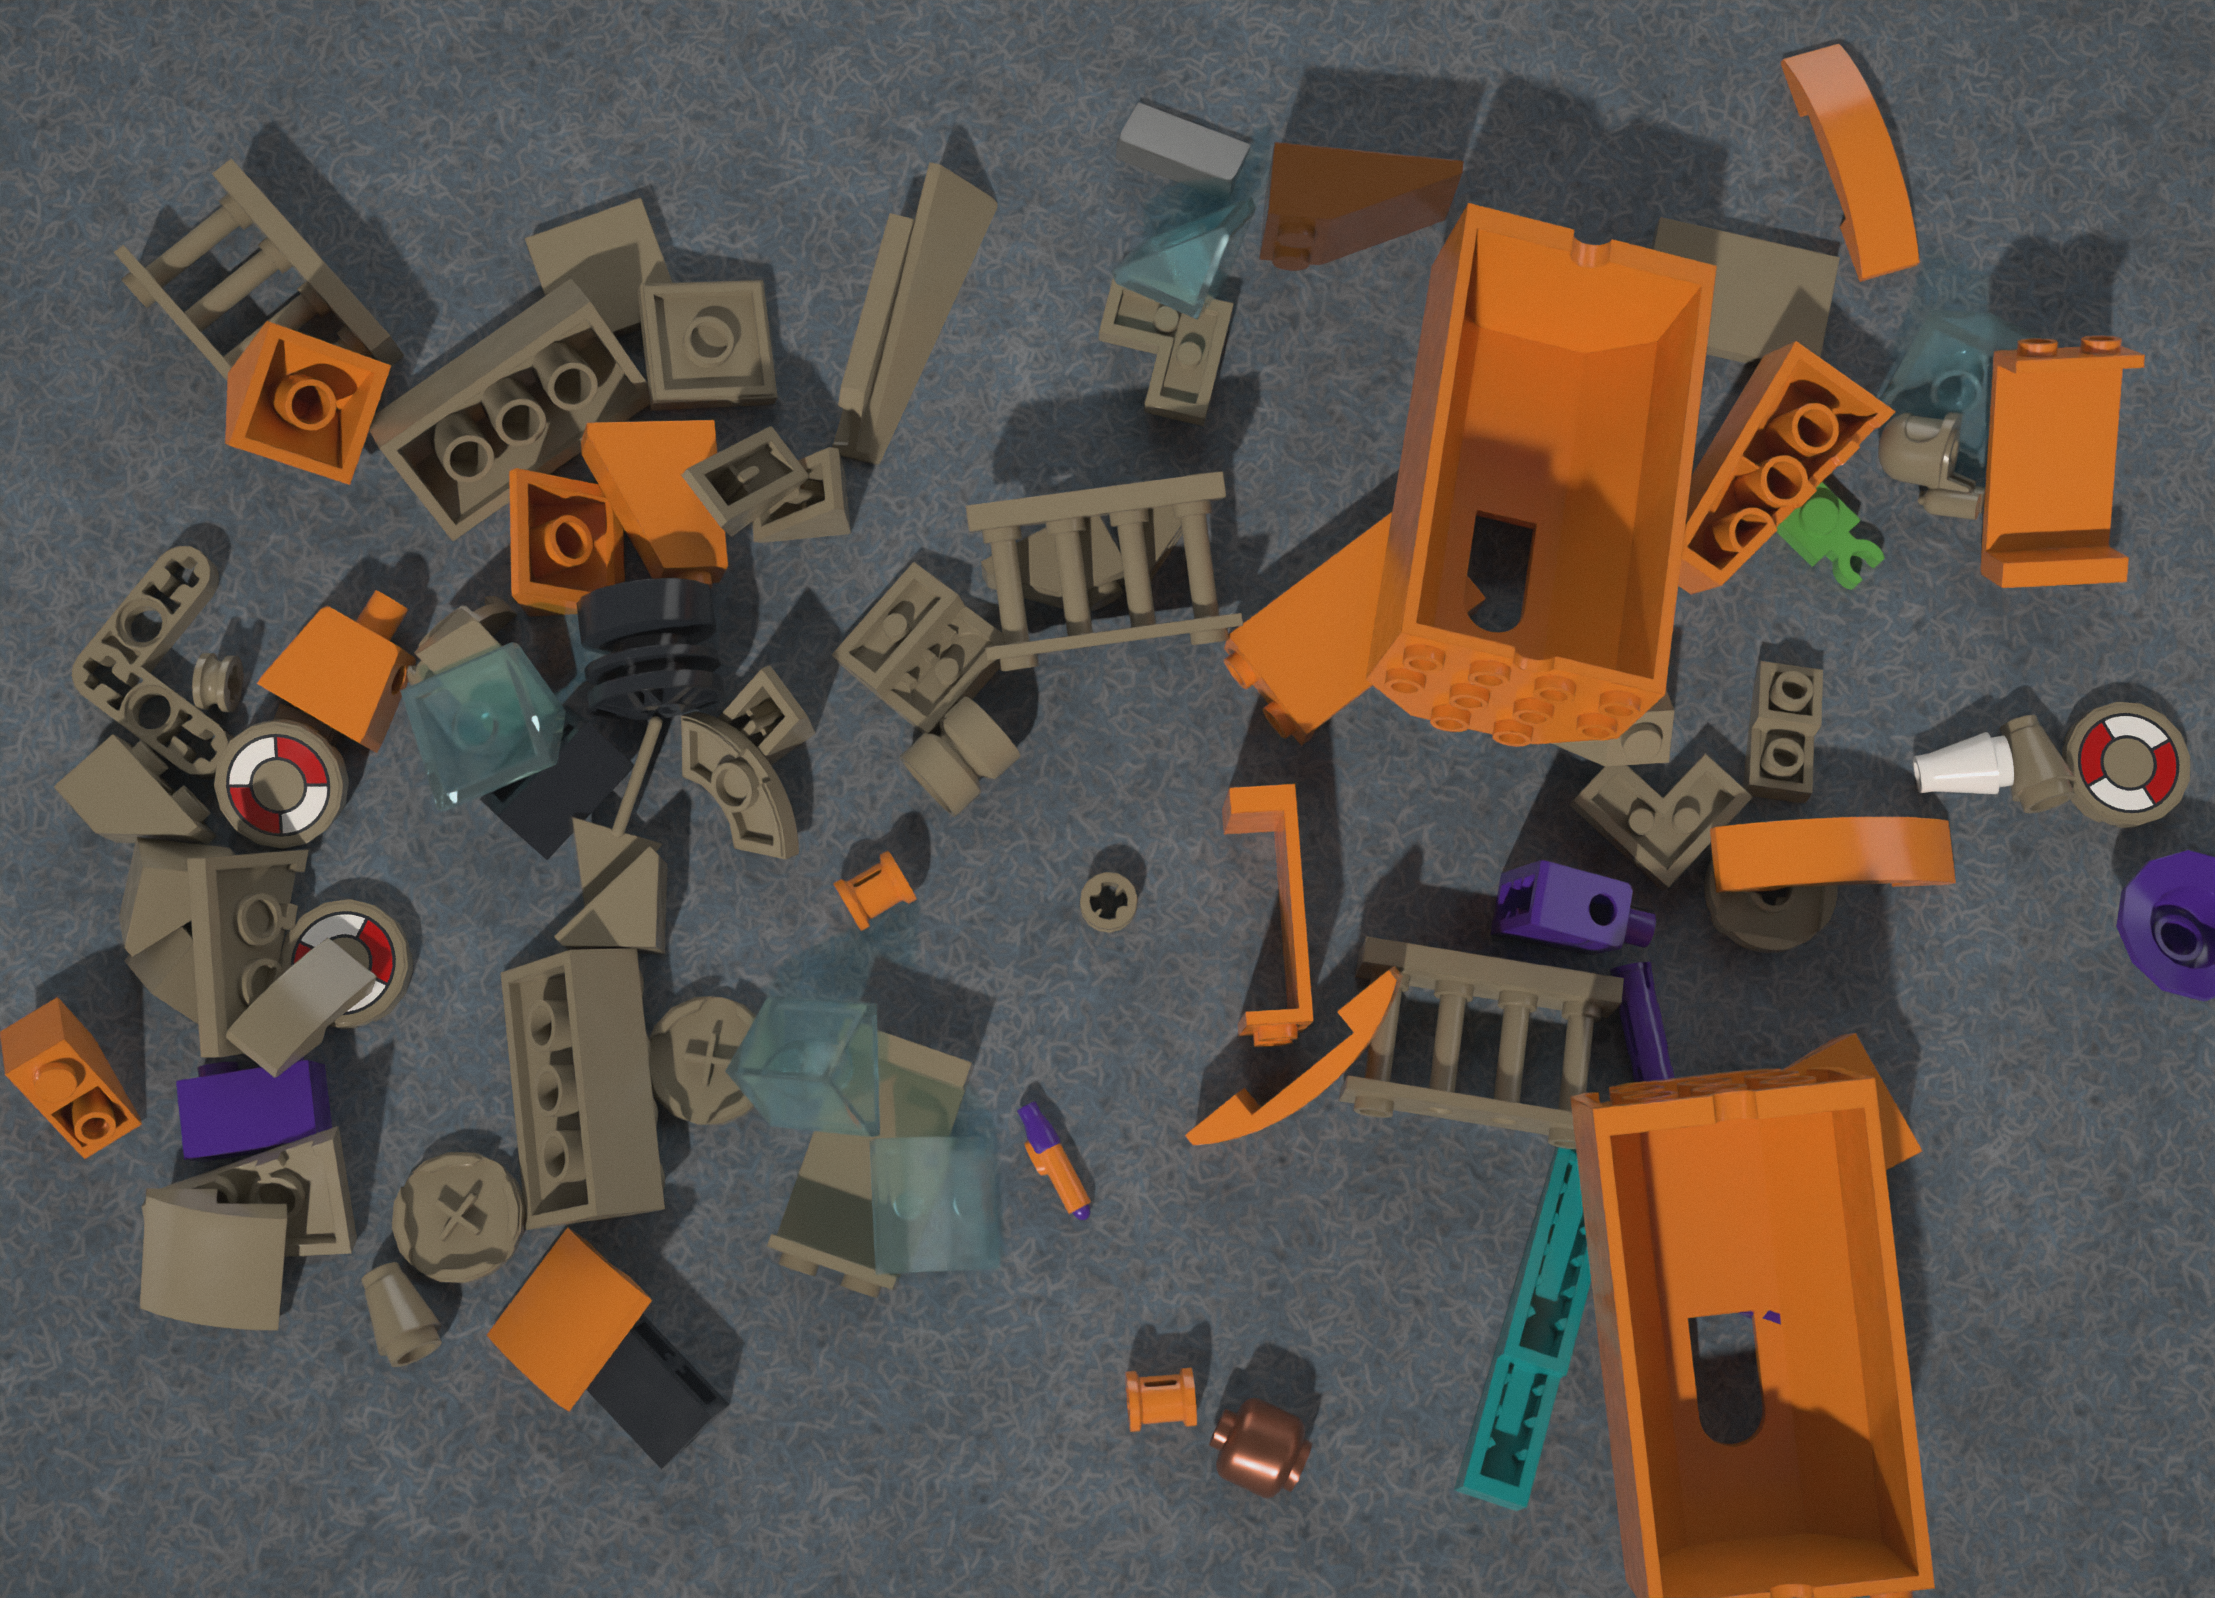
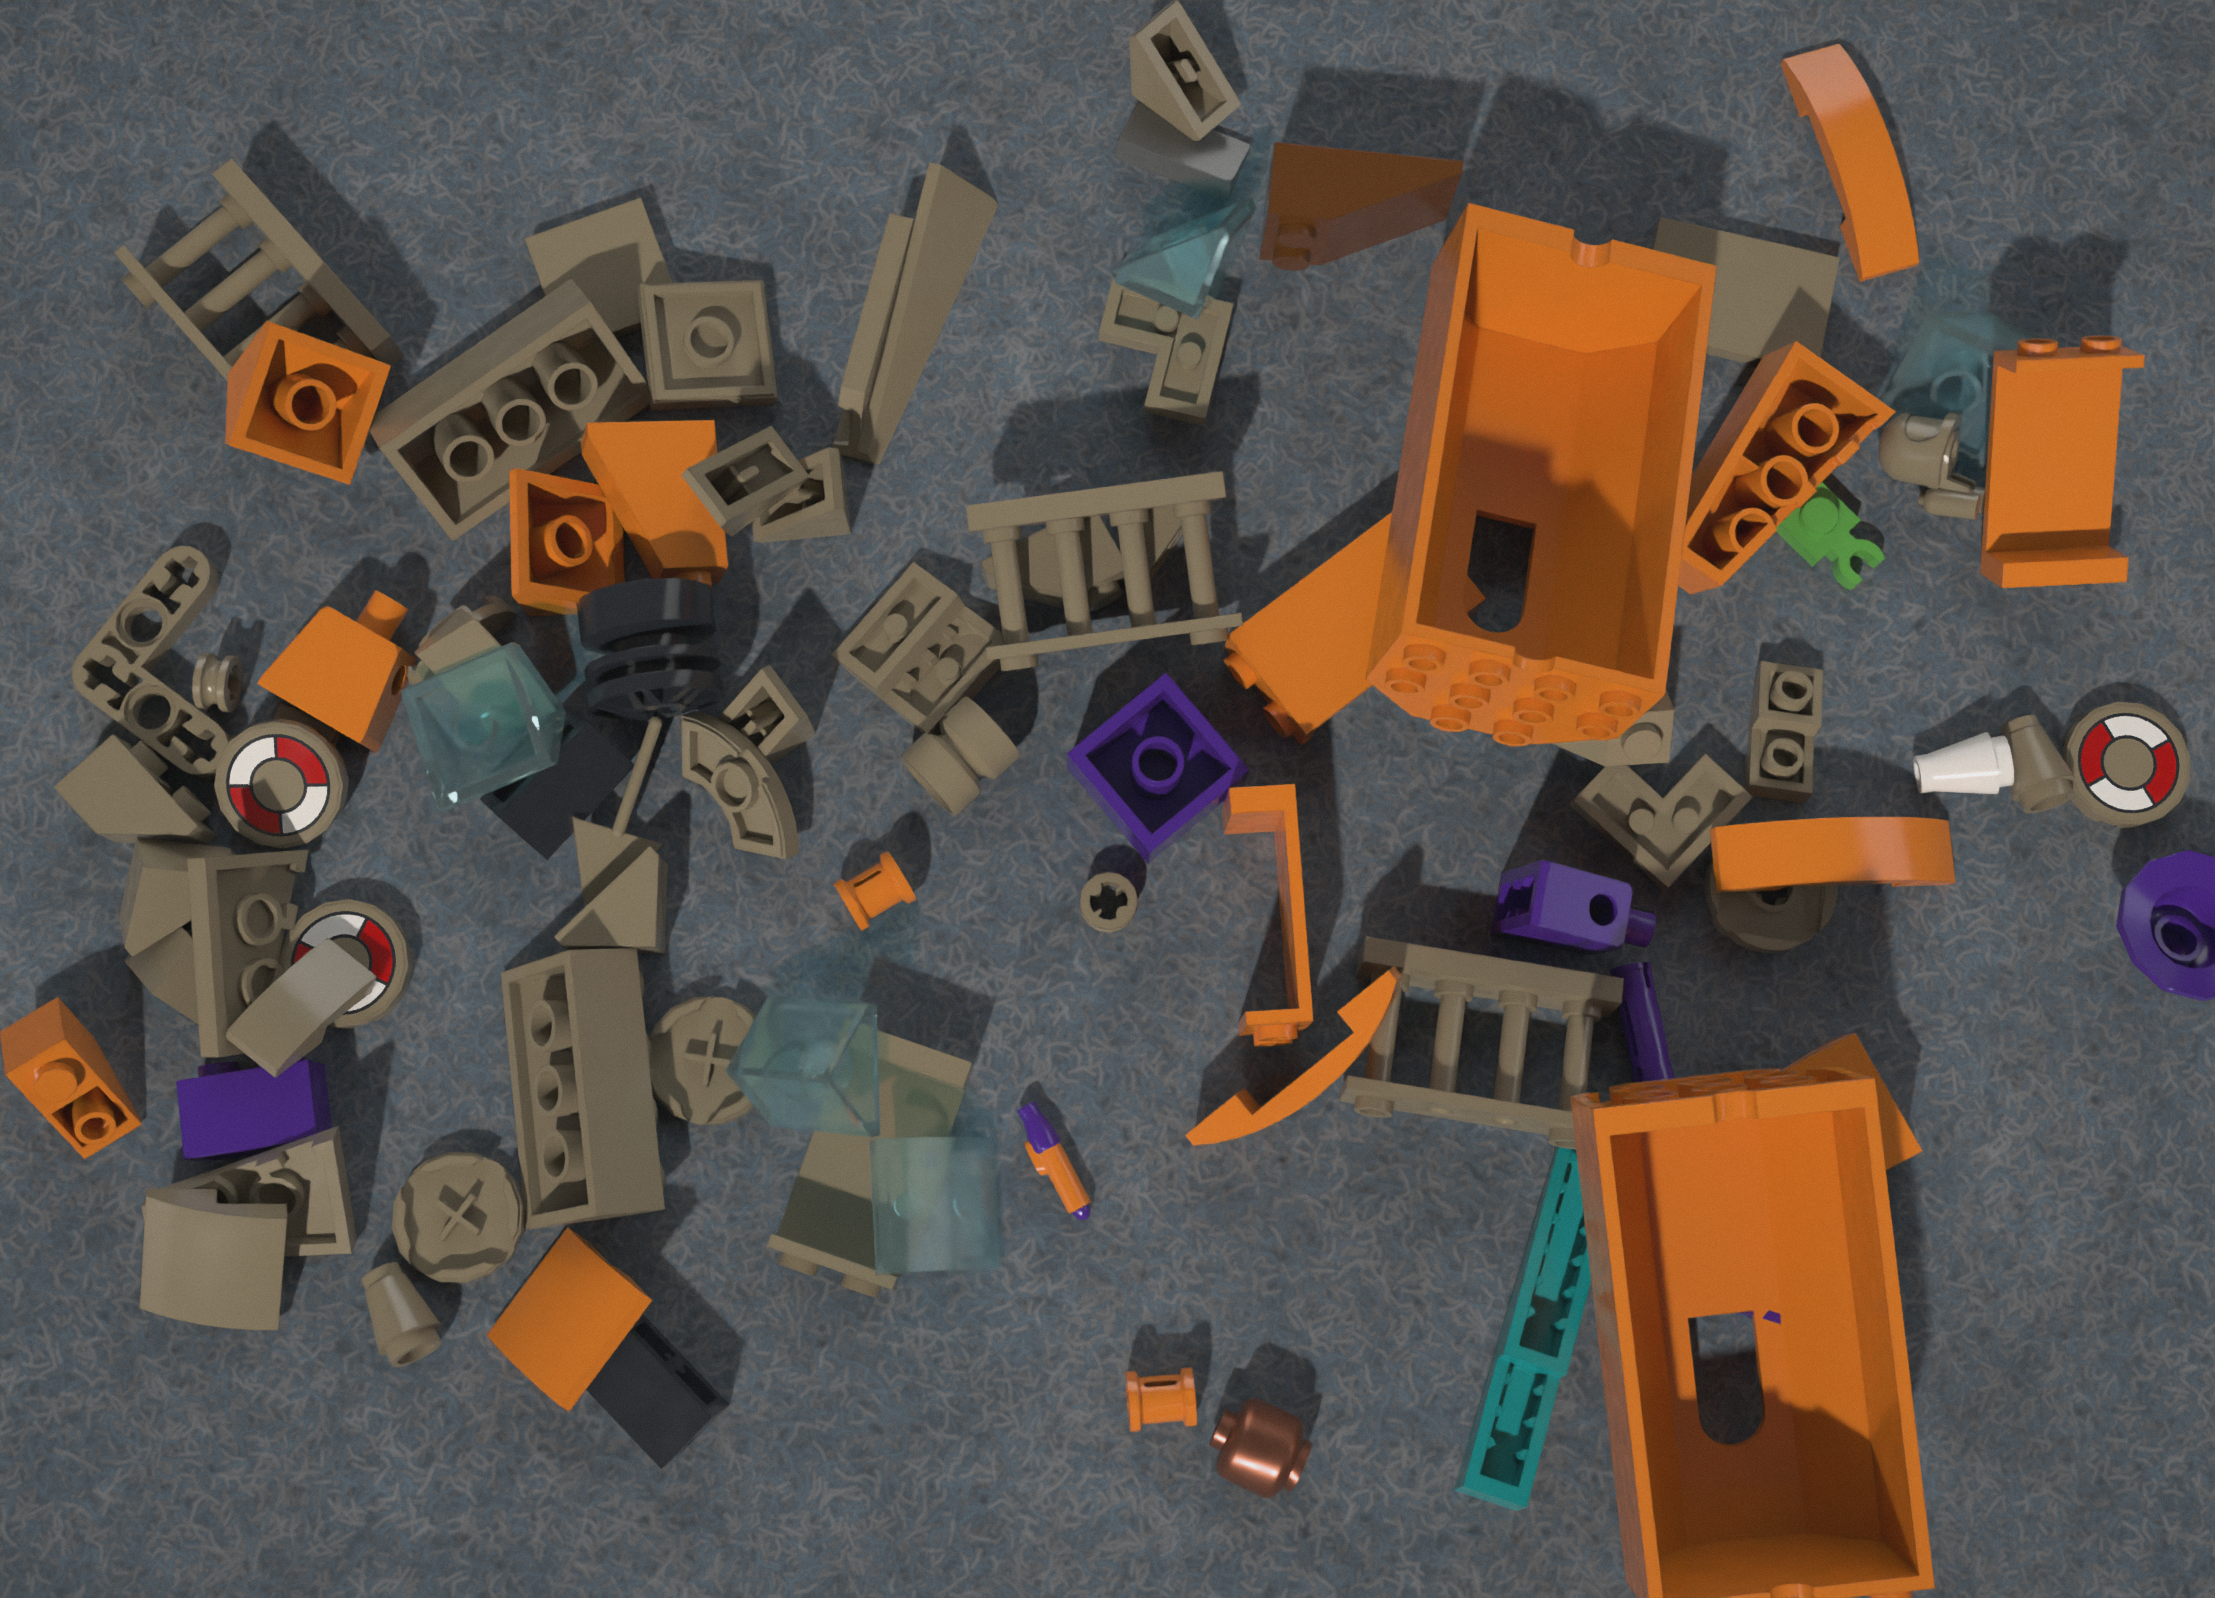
none -> dark purple brick [1067,673,1250,864]
none -> dark tan slope [1129,0,1241,141]

